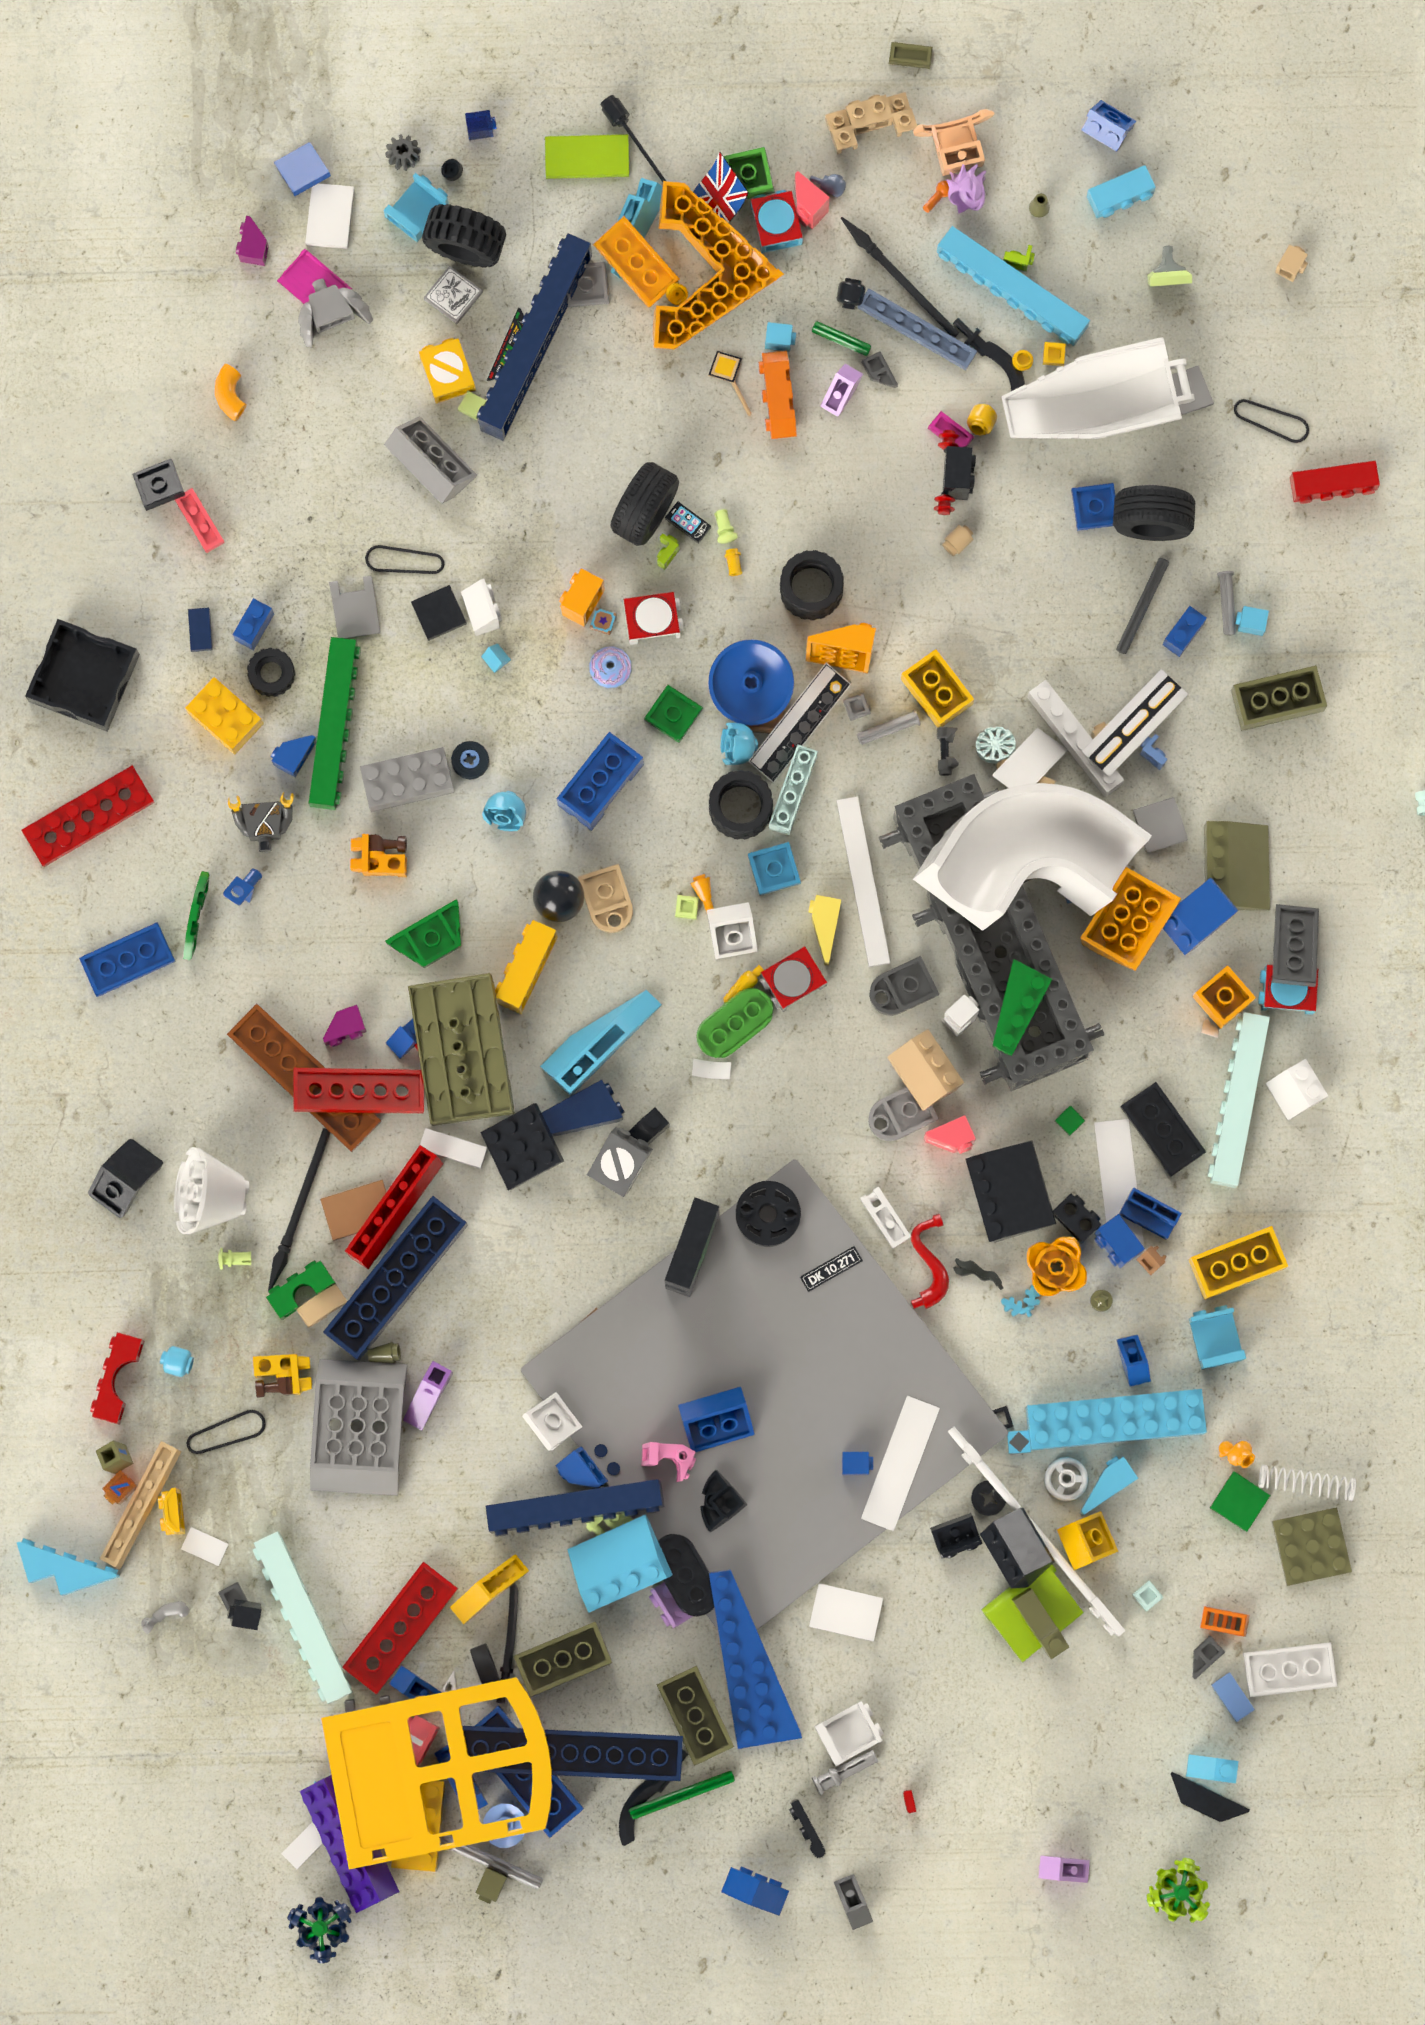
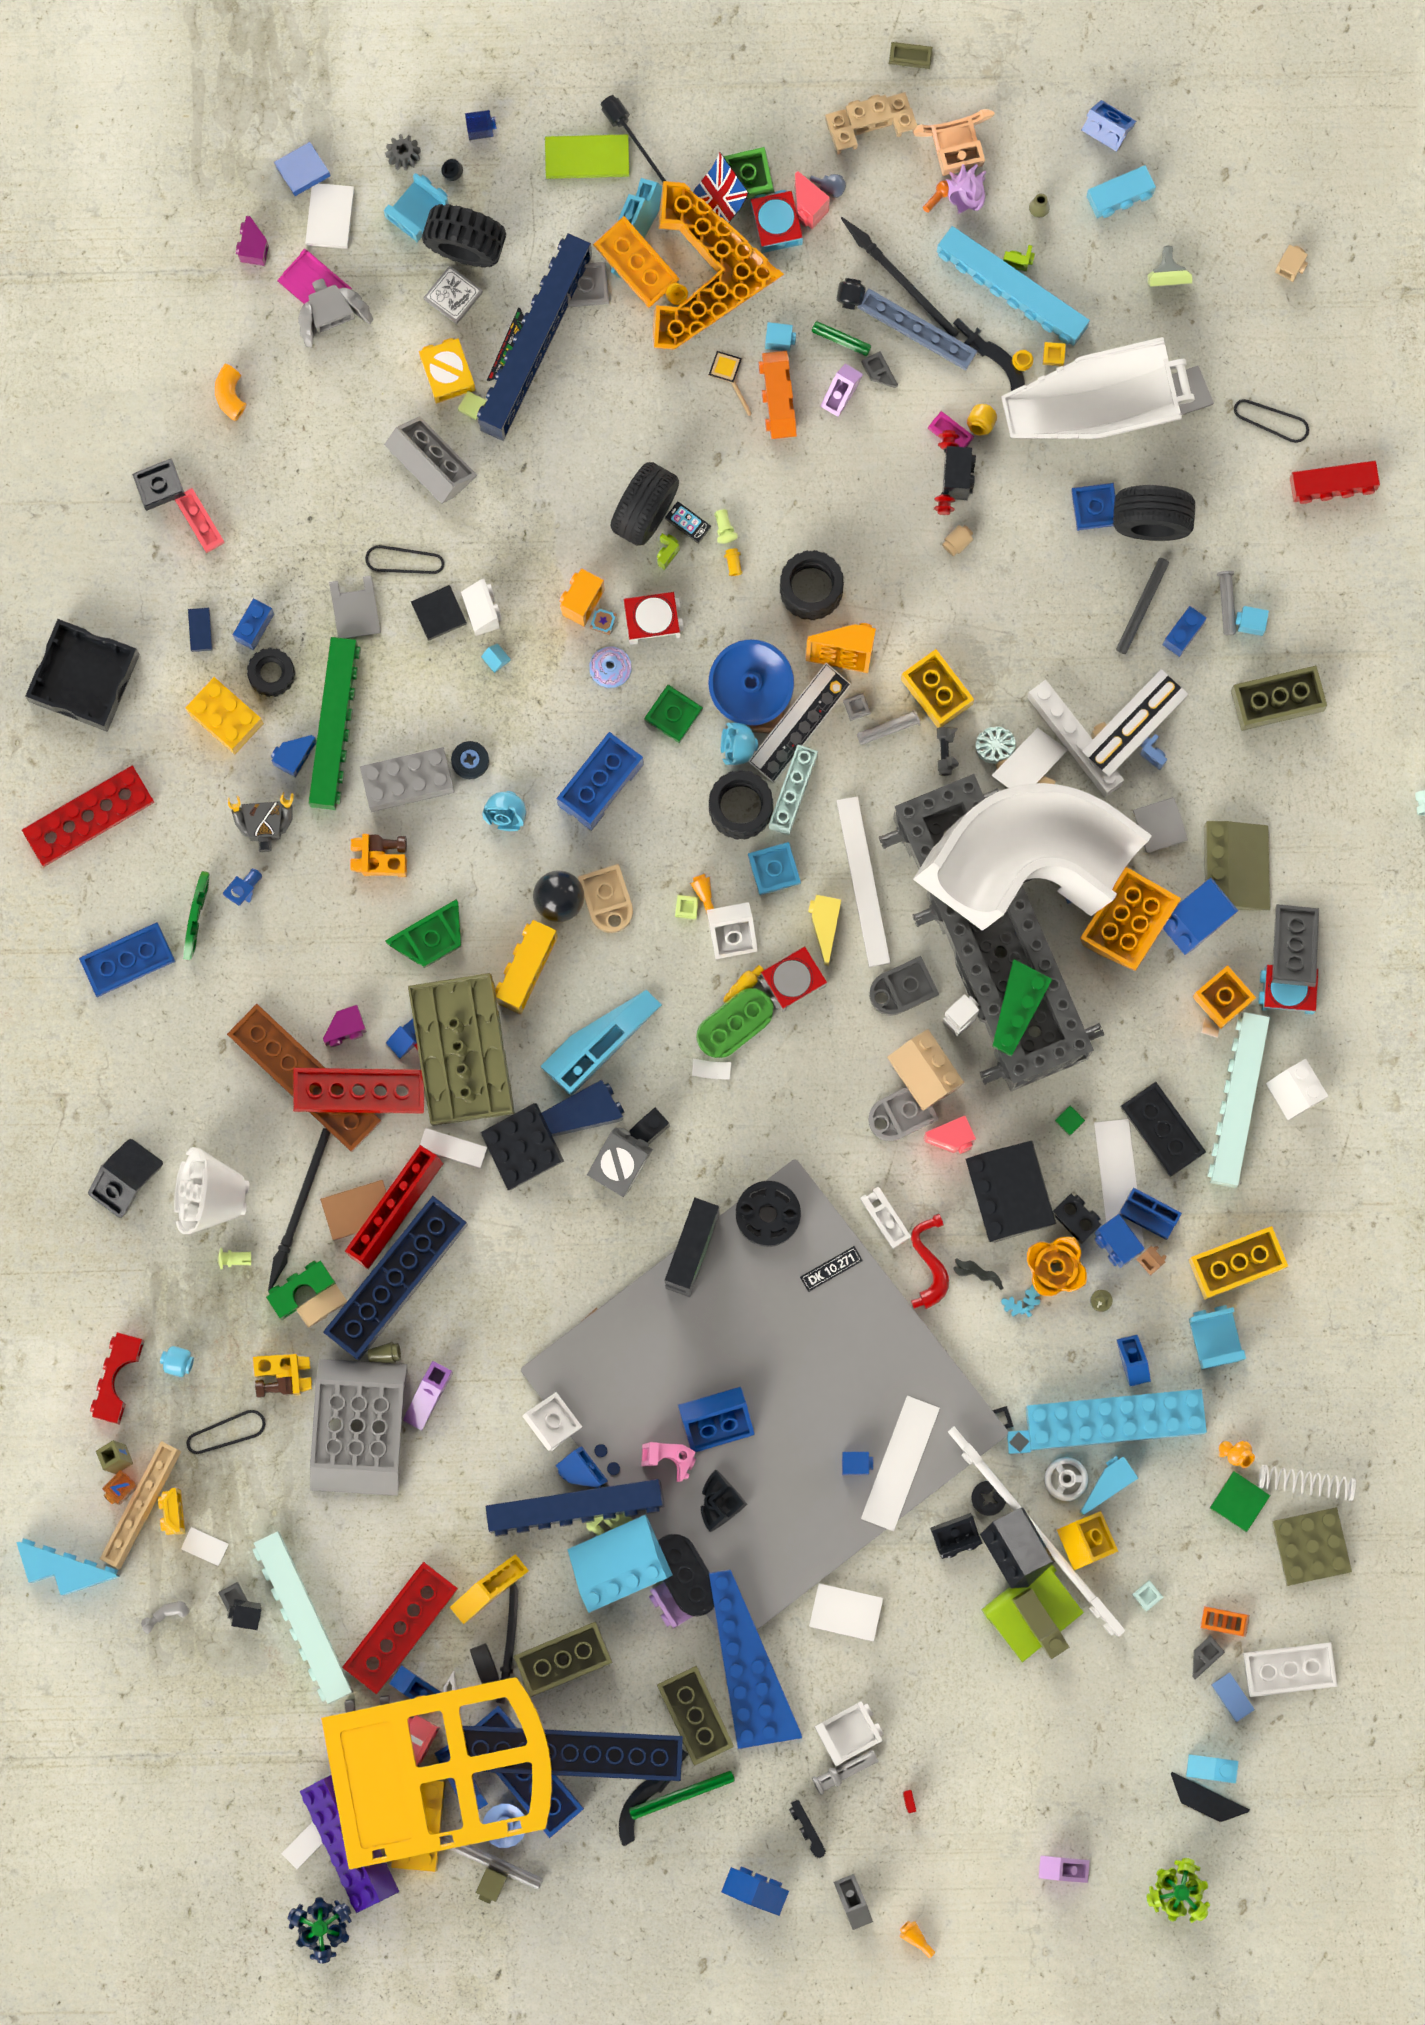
none -> light orange cone [899,1921,935,1958]

